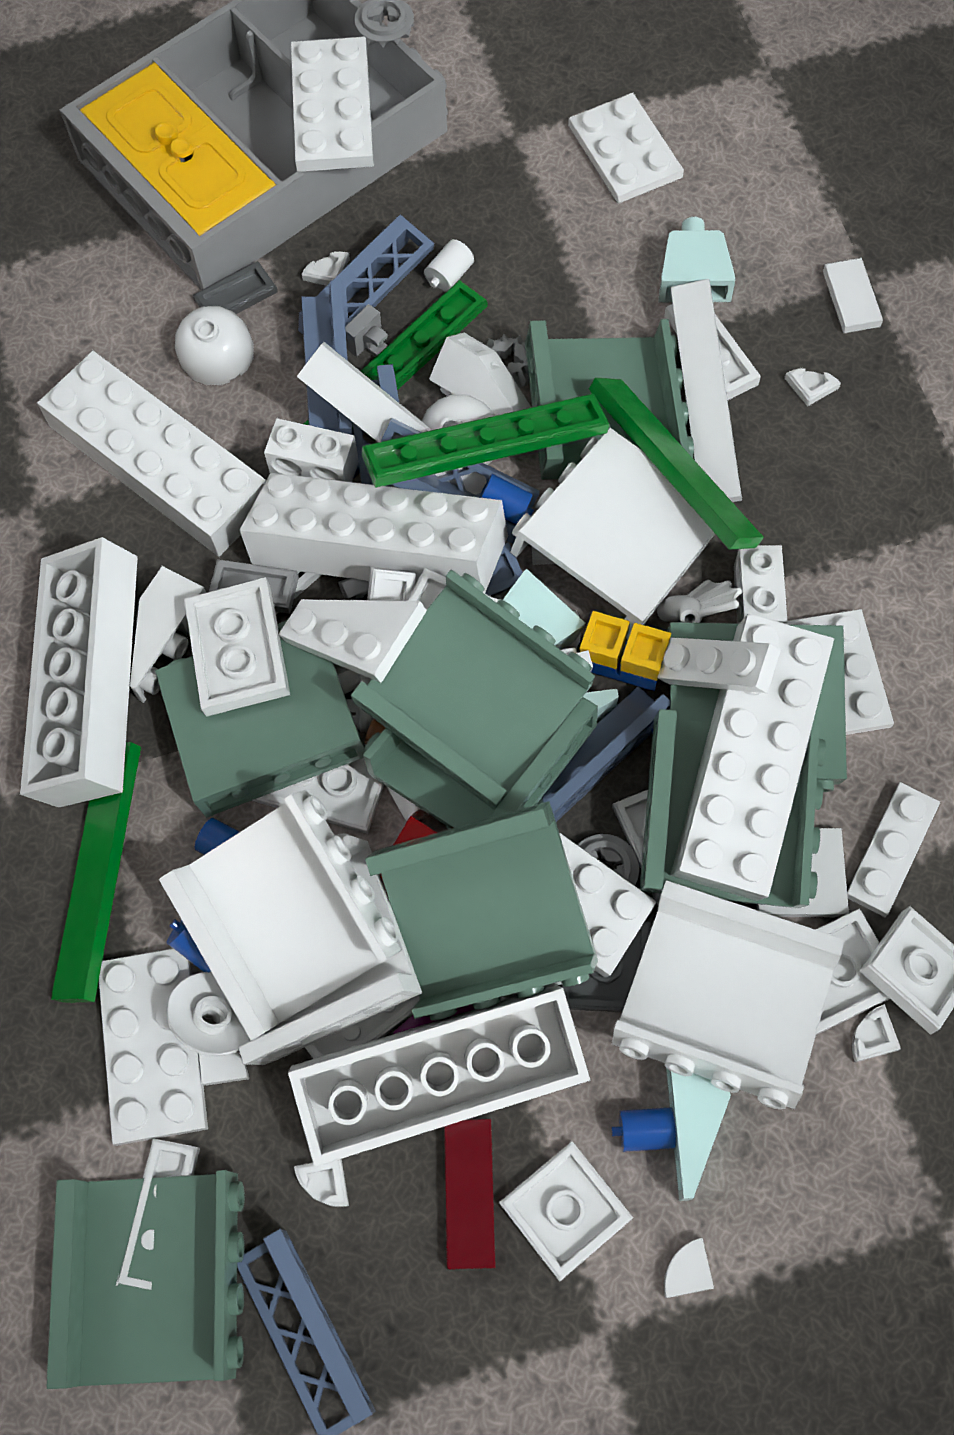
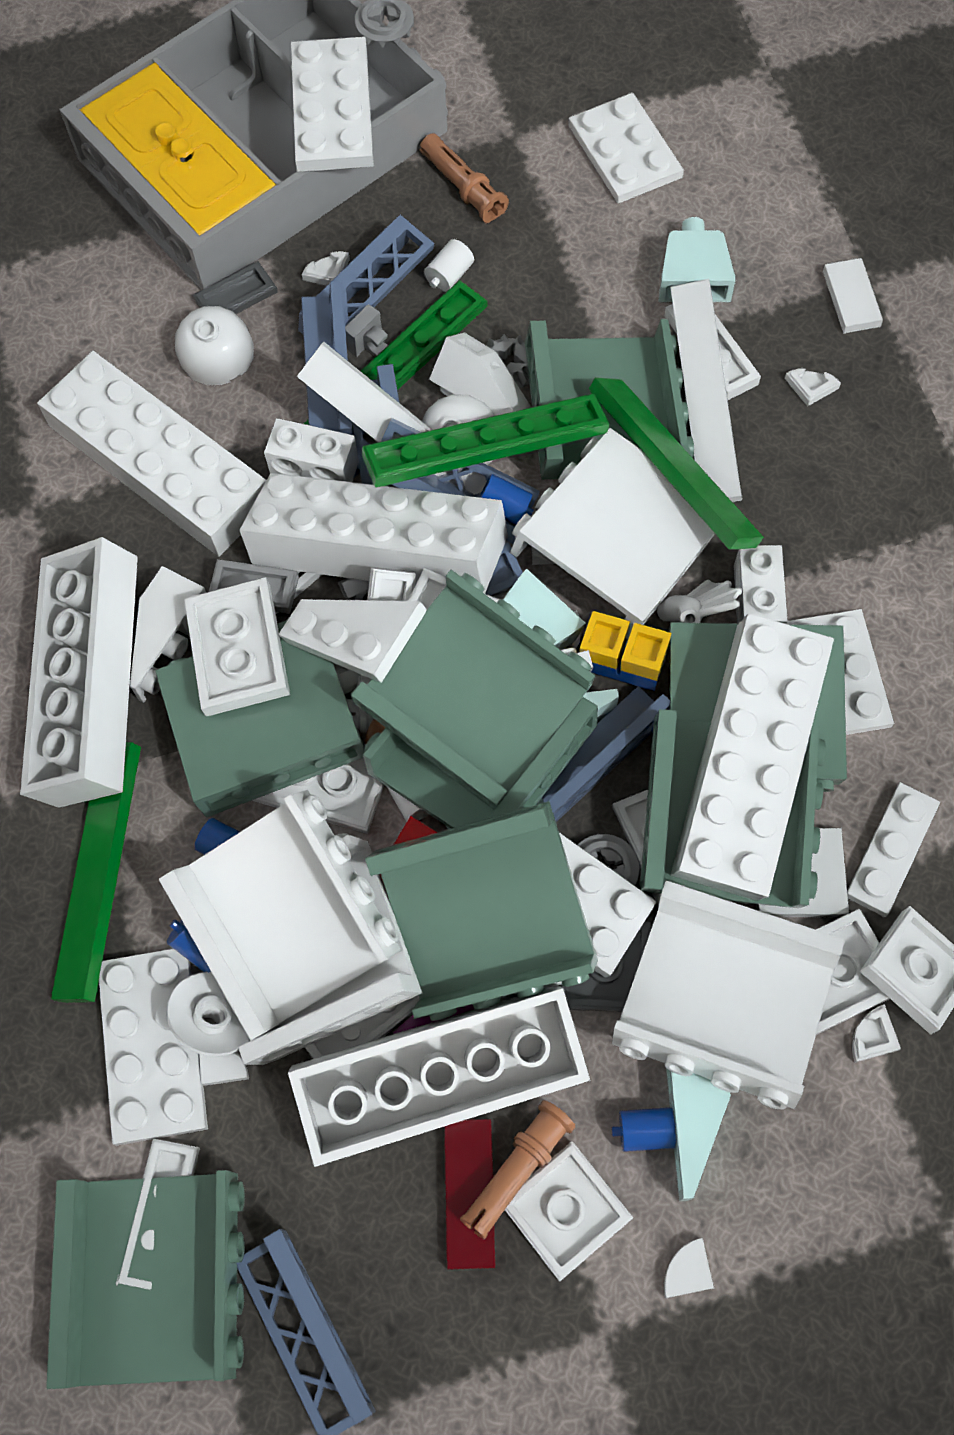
white tile [294,1159,349,1207] -> none
white plate [658,638,781,693] -> none
none -> nougat pin [420,133,509,223]
none -> nougat pin [460,1100,576,1239]

